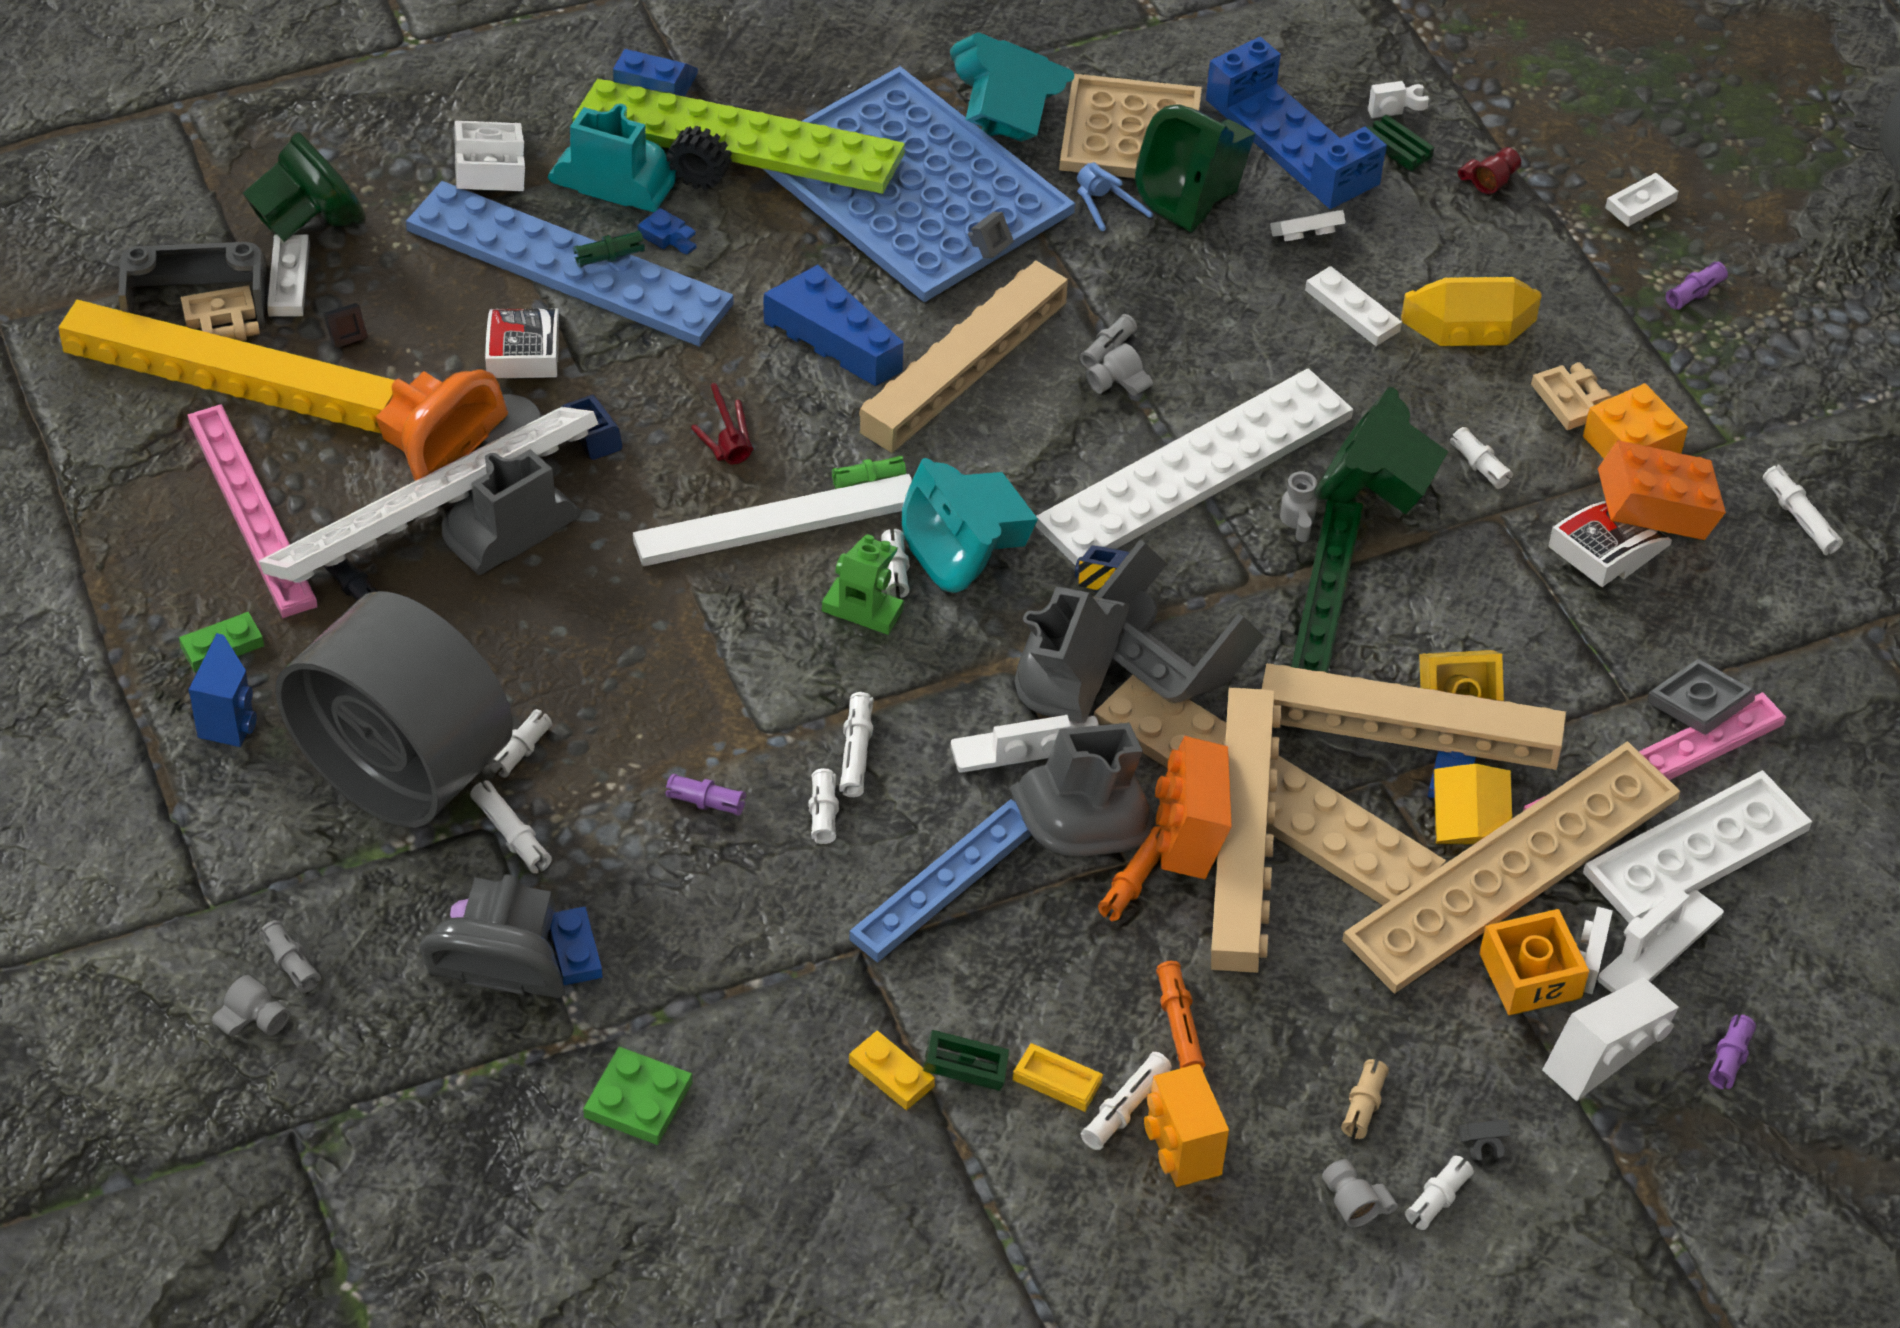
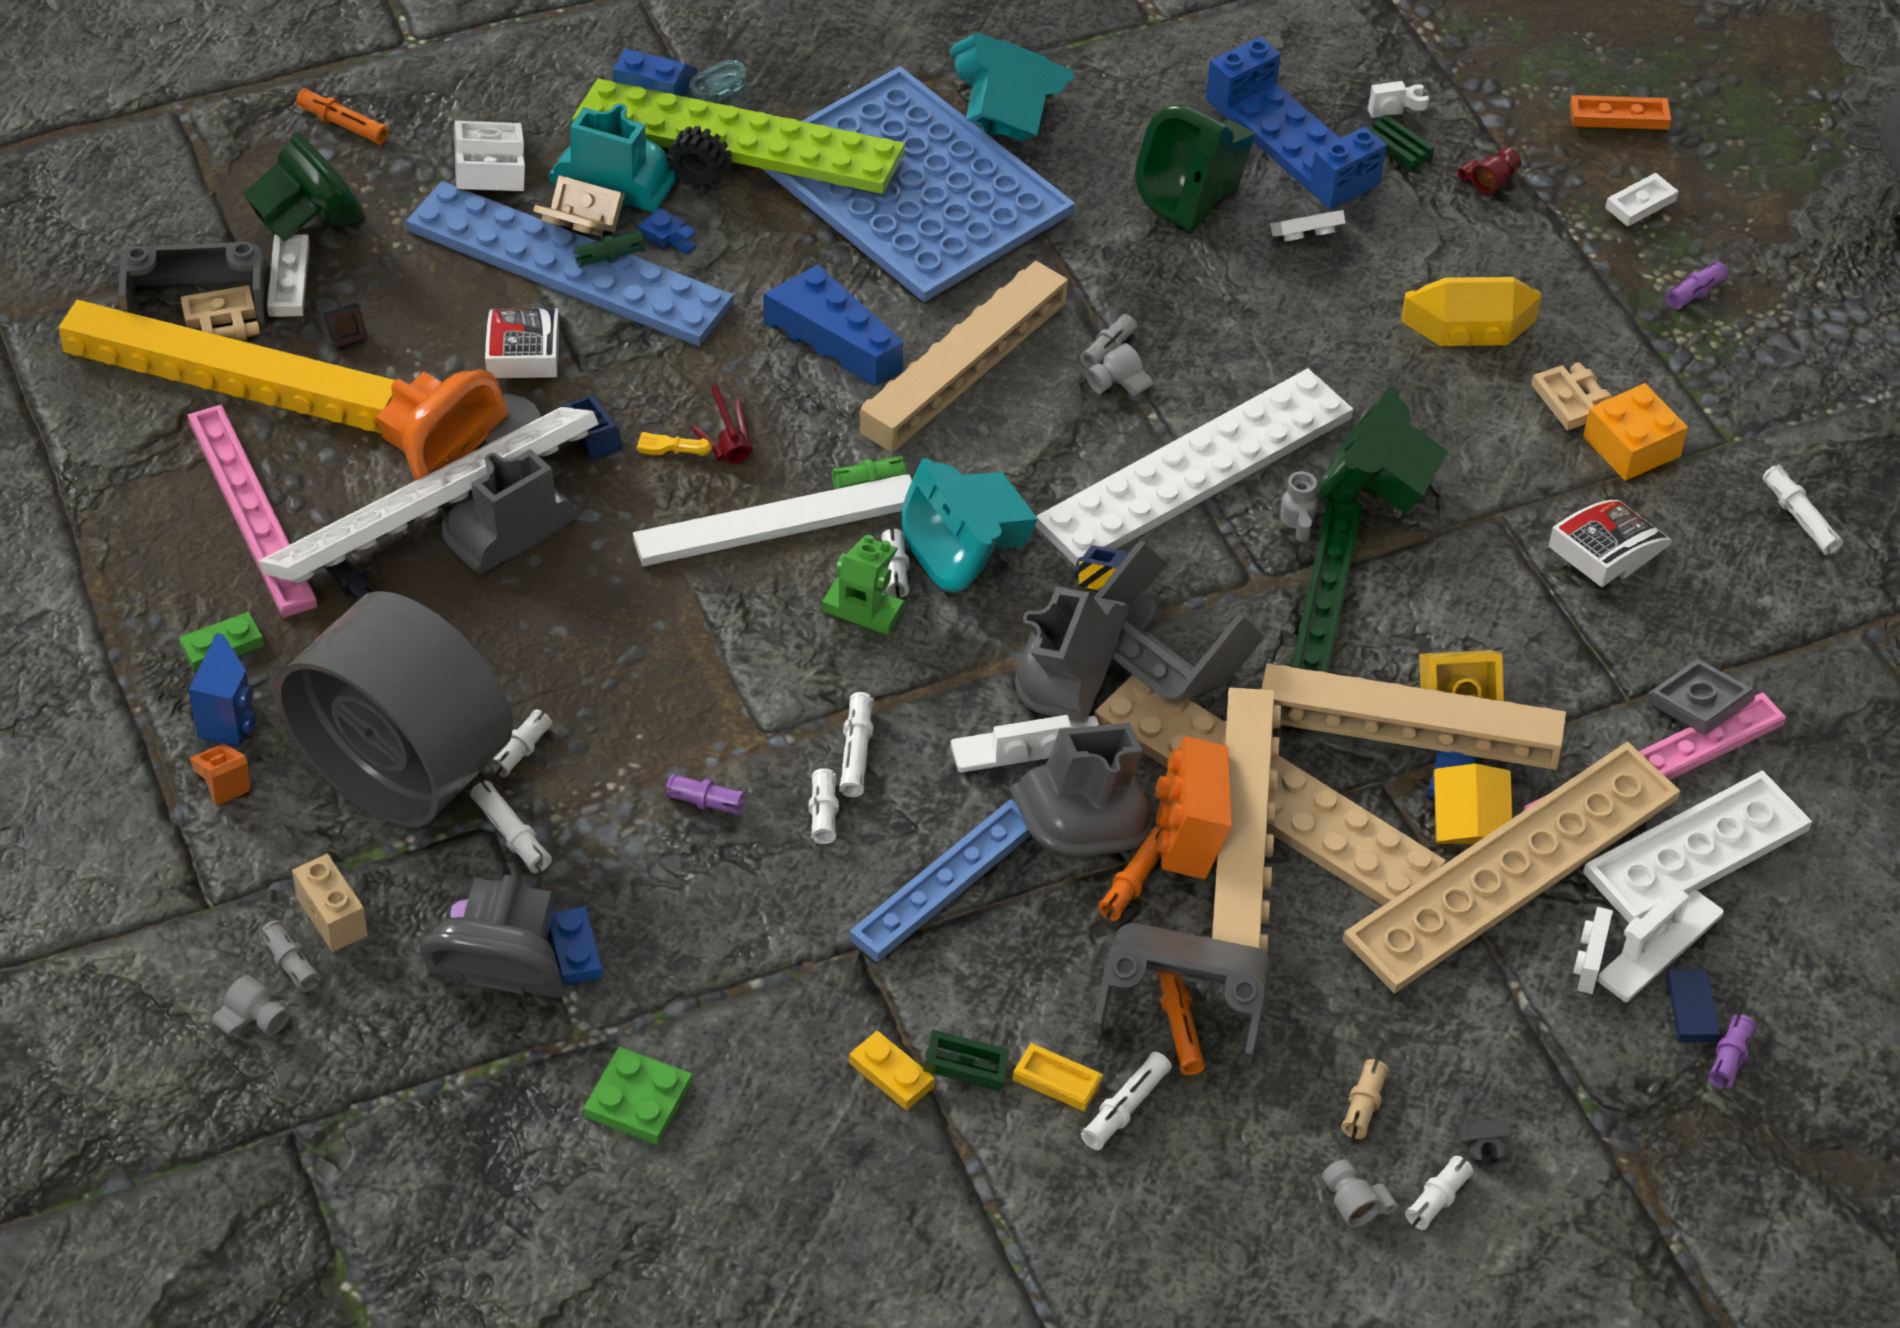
dark grey tile [968,212,1014,259] -> none
tan plate [1059,74,1202,178] -> none
medium blue plant [1077,162,1153,231] -> none
light orange brick [1144,1064,1229,1187] -> none
white plate [1305,266,1402,346] -> none
white pin [1450,427,1513,489] -> none
light orange brick [1479,909,1589,1016] -> none
white wedge [1542,977,1679,1101] -> none
orange brick [1598,440,1726,540] -> none
none -> orange slope [189,743,250,805]
none -> tan brick [292,854,368,952]
none -> orange pin [296,88,389,145]
none -> tan bracket [533,176,625,236]
none -> yellow piece [636,432,712,456]
none -> clear light blue plate [689,60,747,103]
none -> dark grey windscreen [1093,923,1271,1069]
none -> orange plate [1569,95,1671,130]
none -> dark blue tile [1666,969,1720,1042]

